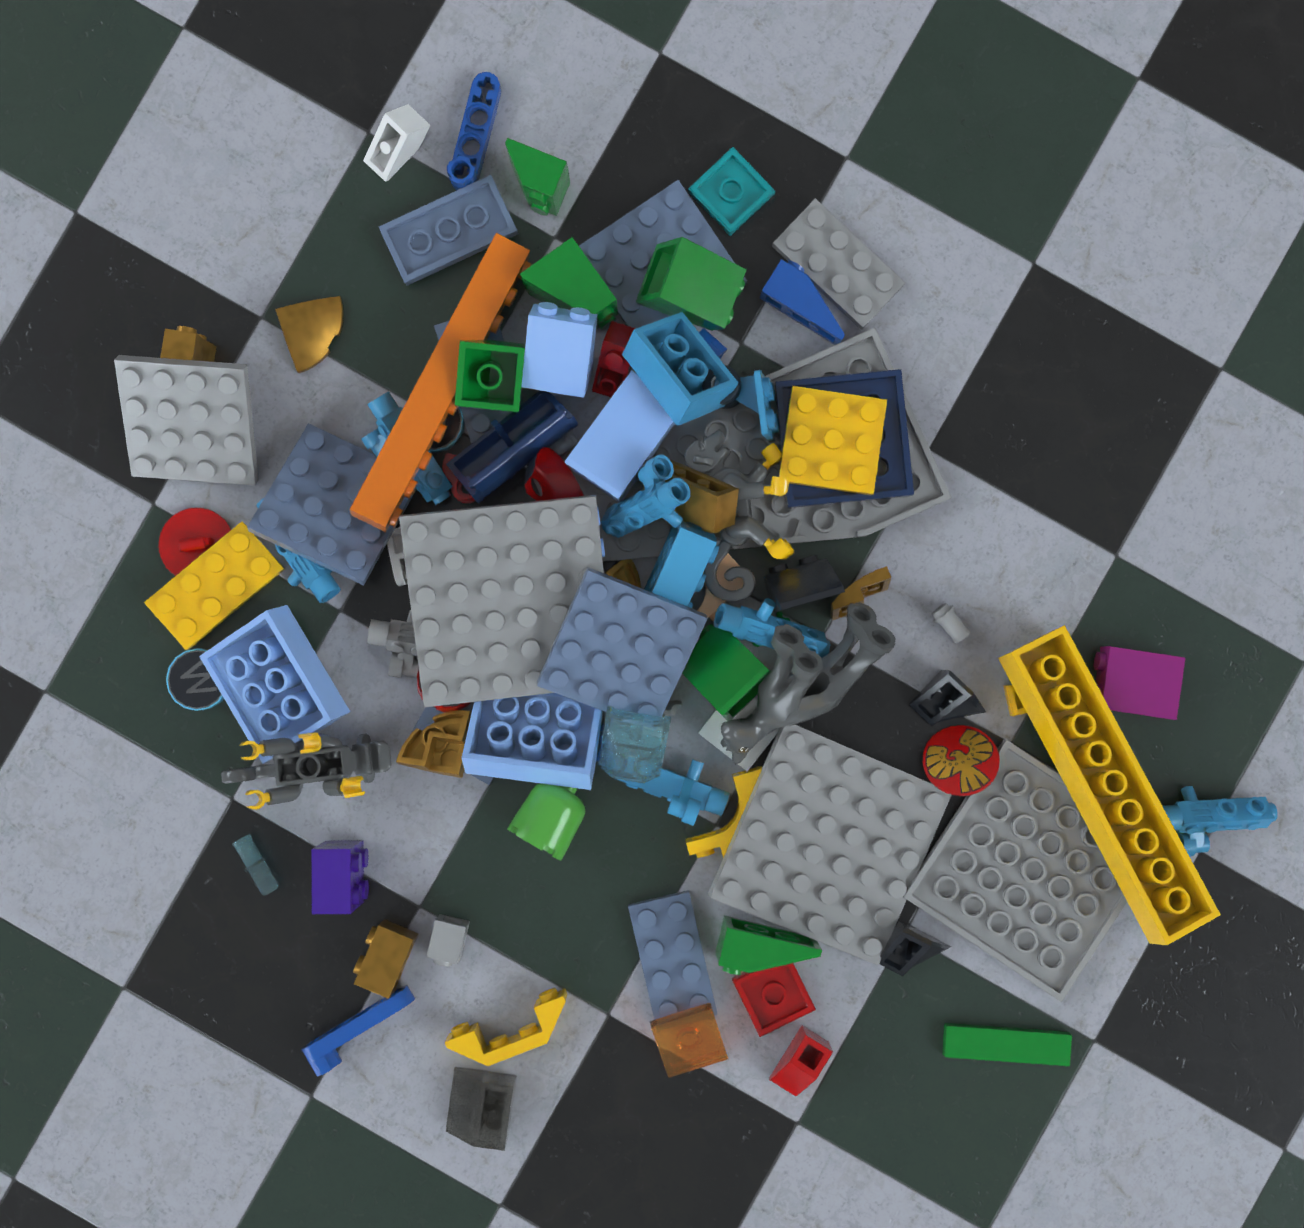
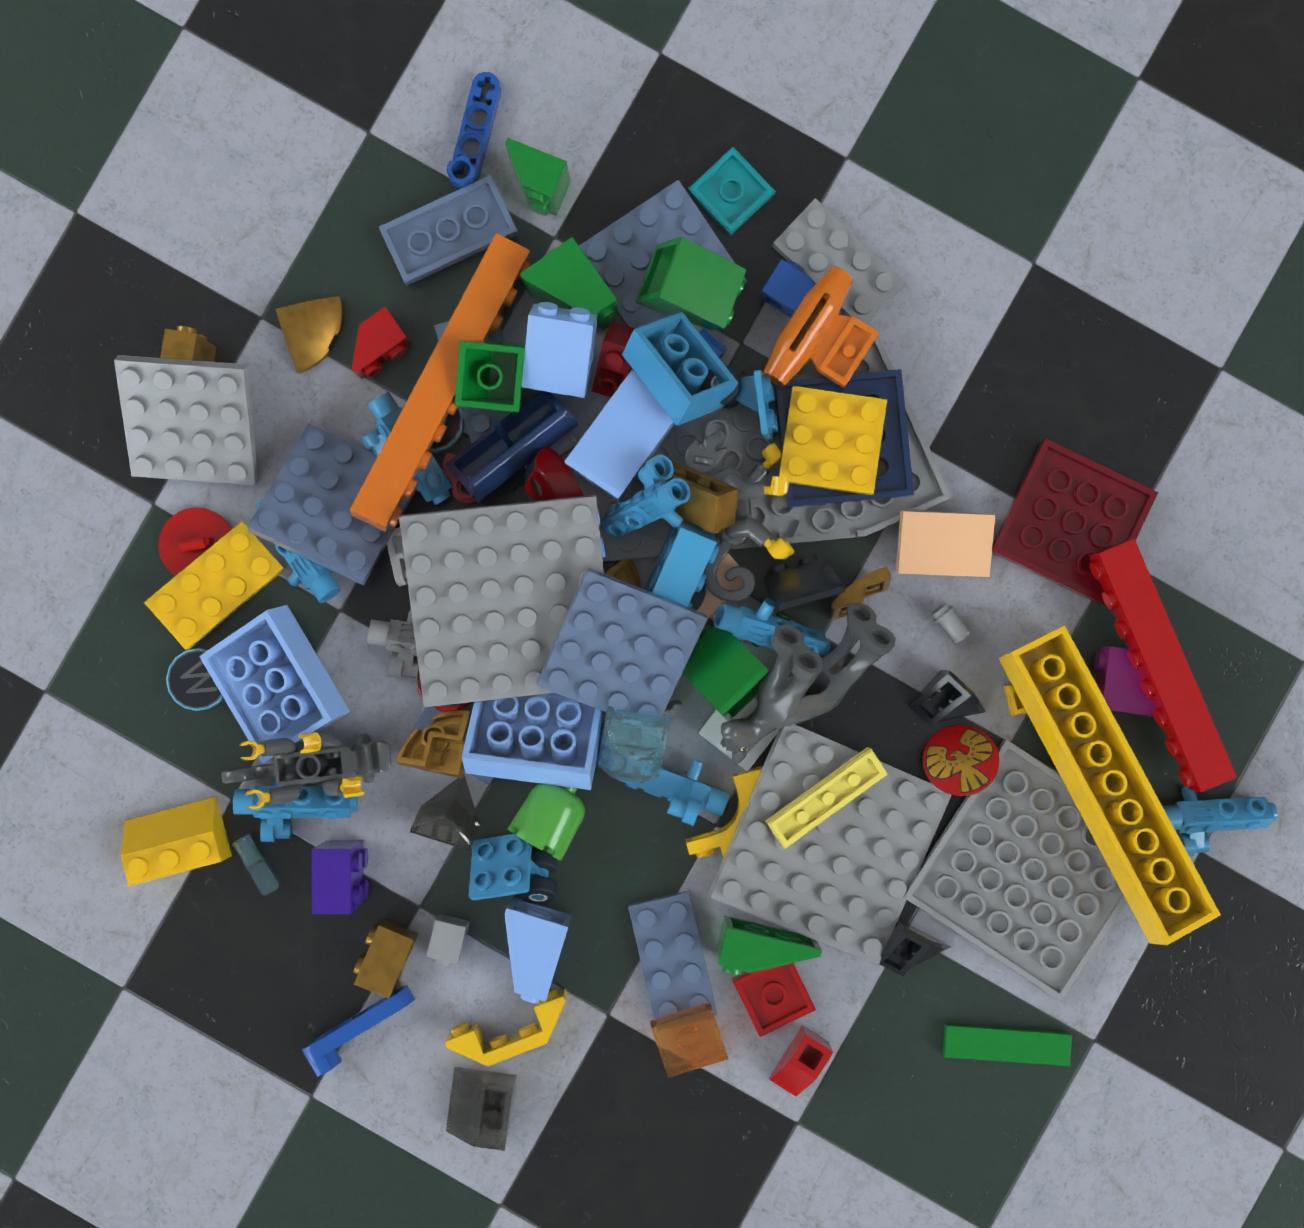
white slope [363,104,430,182] -> none
none -> yellow slope [120,796,232,887]
none -> dark azure piece [233,777,358,842]
none -> red slope [352,307,412,379]
none -> clear smoke slope [410,774,480,851]
none -> dark azure plate [468,834,558,904]
none -> light blue slope [504,897,572,1003]
none -> orange plate [763,266,880,388]
none -> light yellow tile [765,747,888,849]
none -> light nougat tile [896,510,995,577]
none -> dark red plate [992,438,1159,605]
none -> red brick [1089,539,1237,792]

